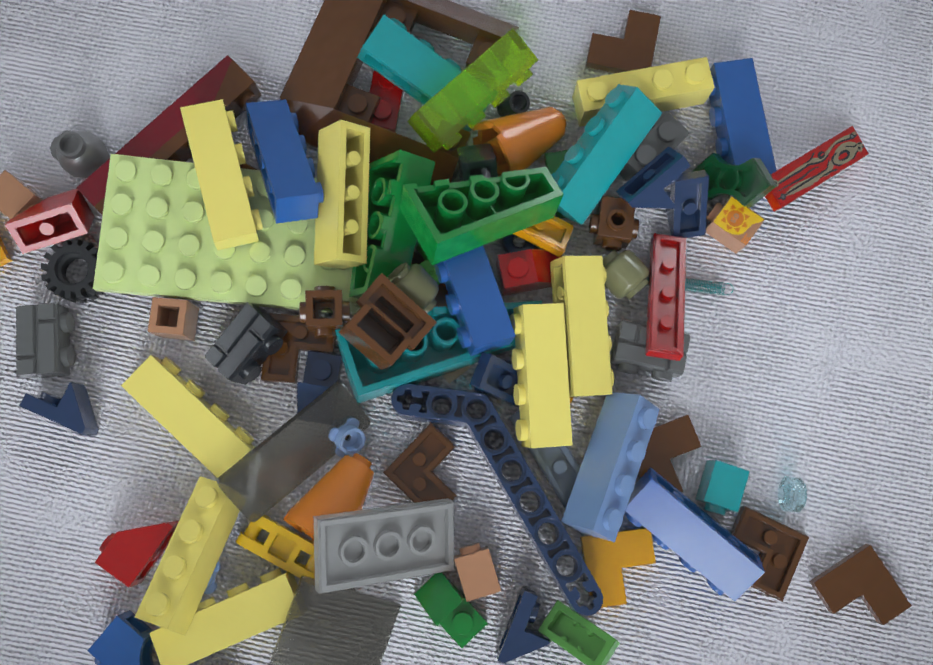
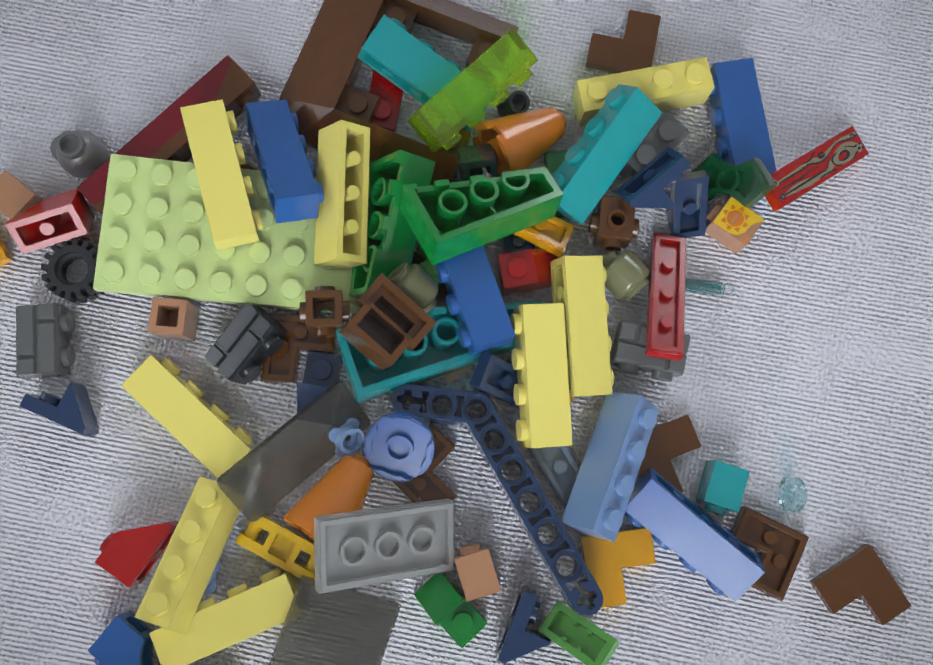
none -> tile [364,411,435,482]

